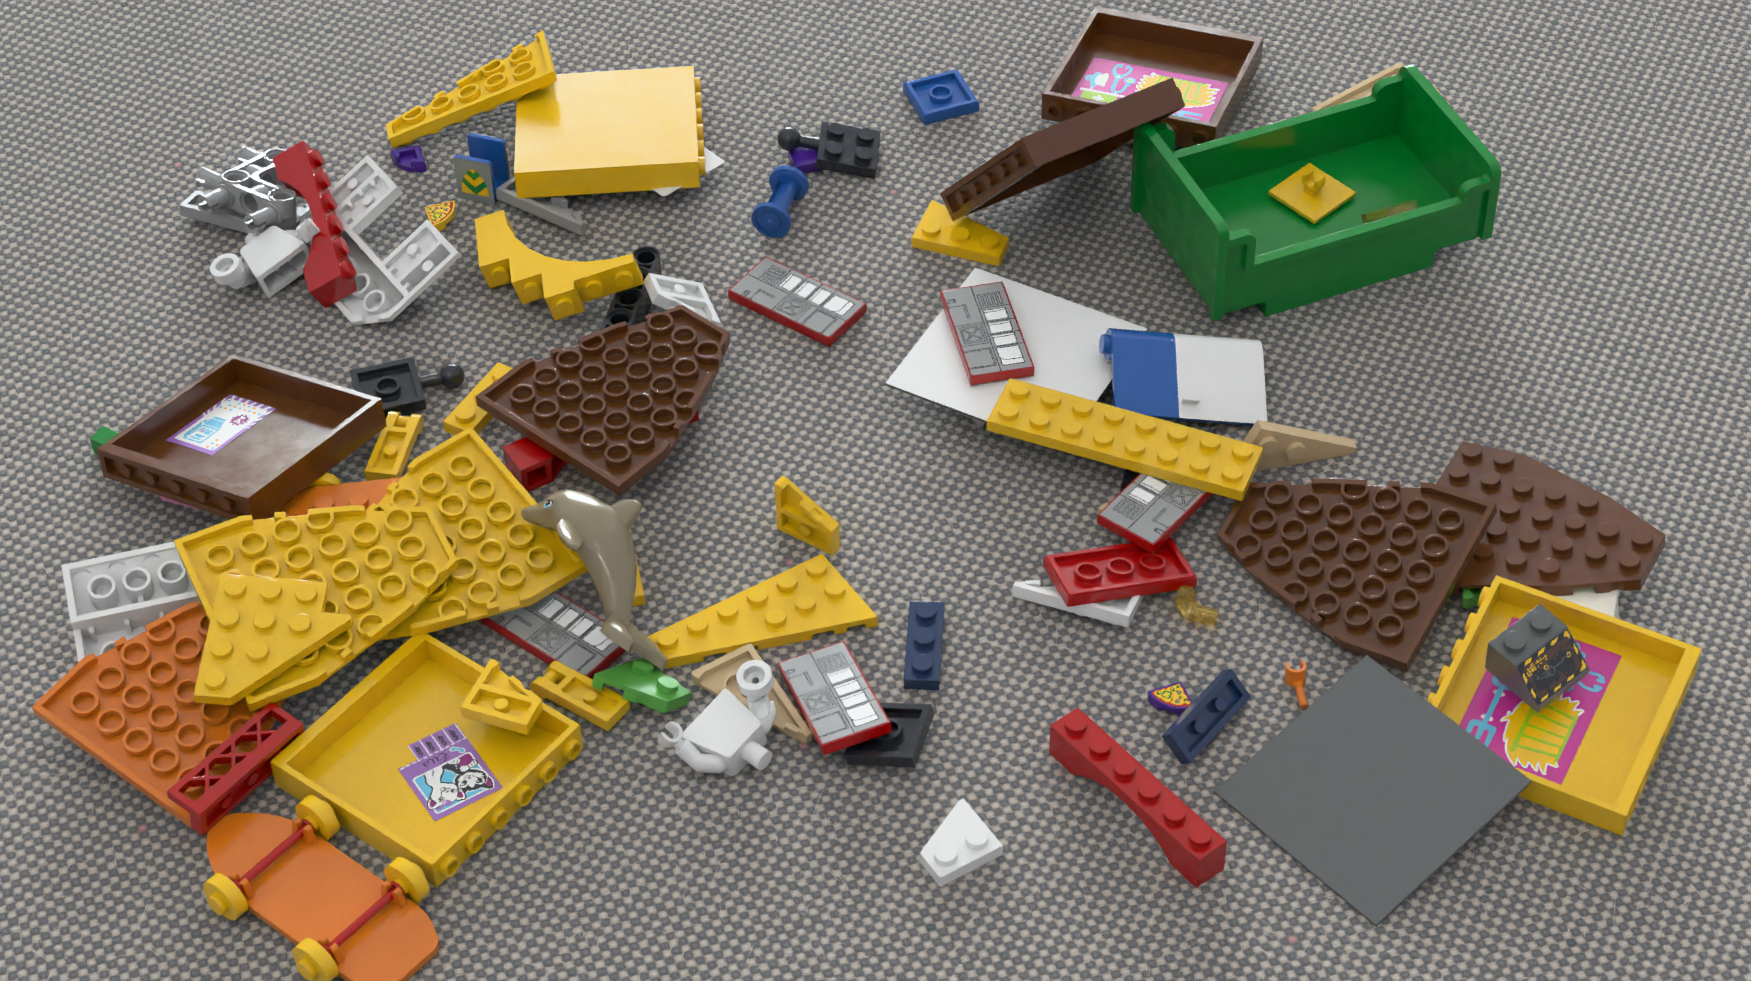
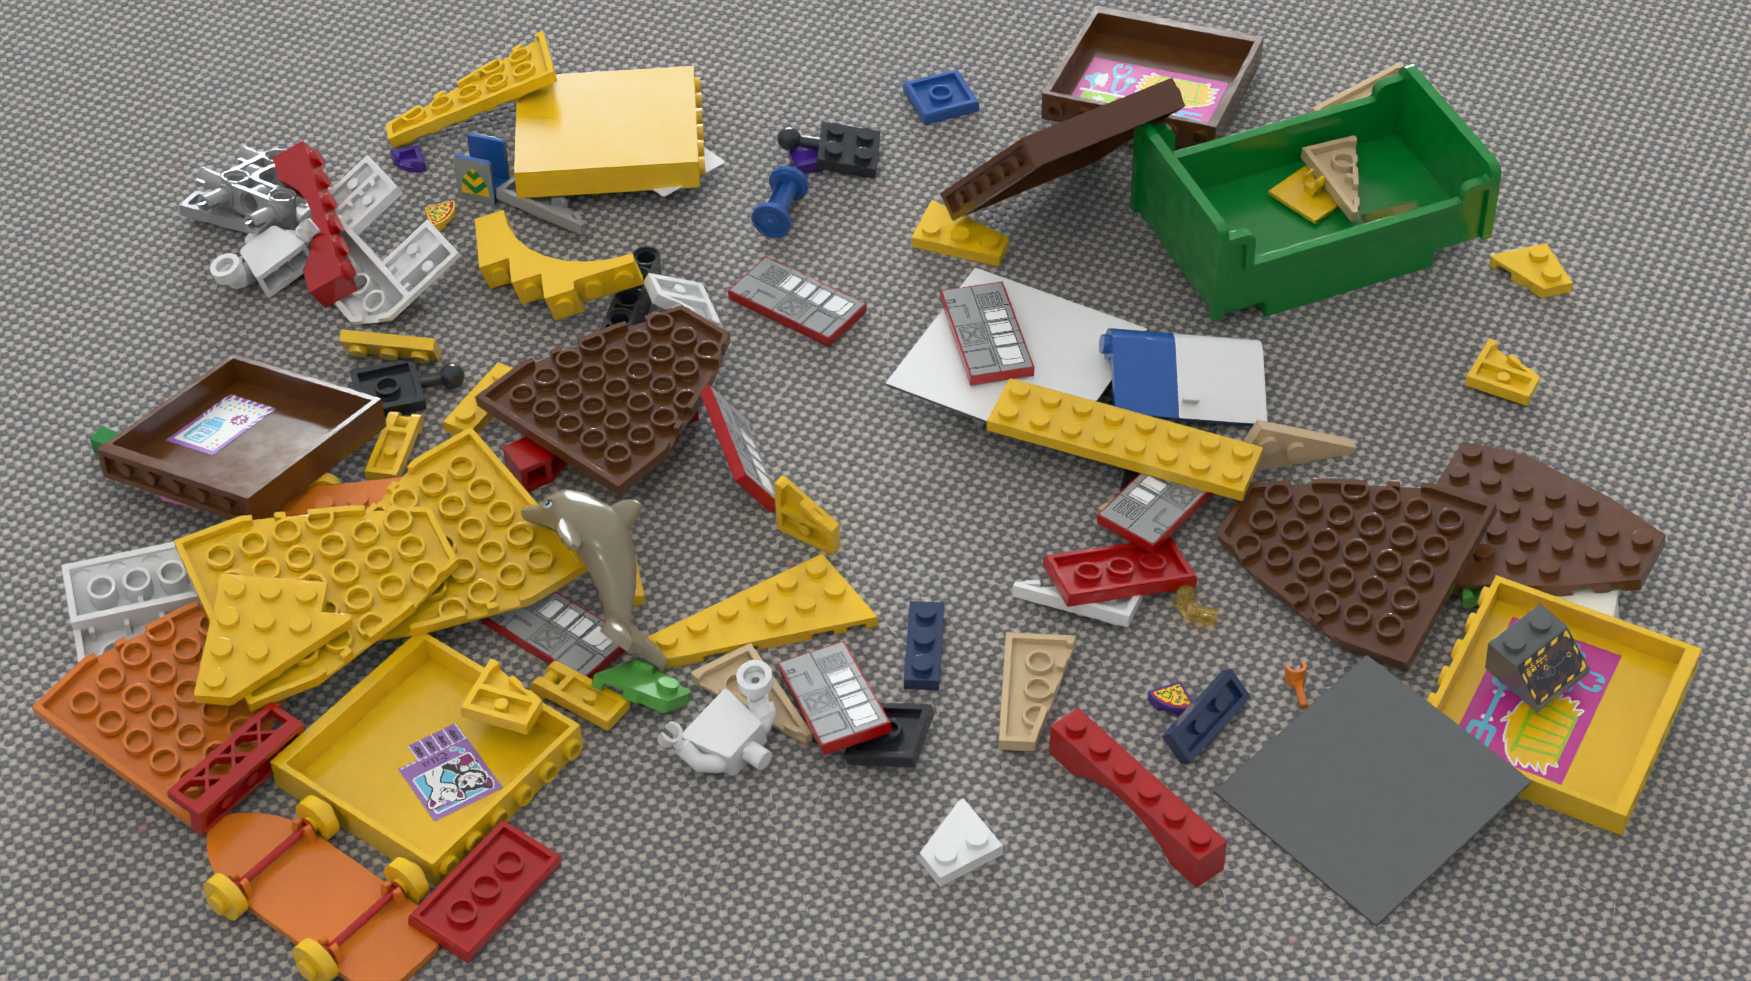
none -> yellow plate [339,329,442,364]
none -> red tile [408,819,562,964]
none -> tile [700,385,776,513]
none -> tan wing [998,632,1076,751]
none -> tan wing [1301,135,1360,222]
none -> yellow wing [1465,338,1540,406]
none -> yellow wing [1489,243,1573,298]

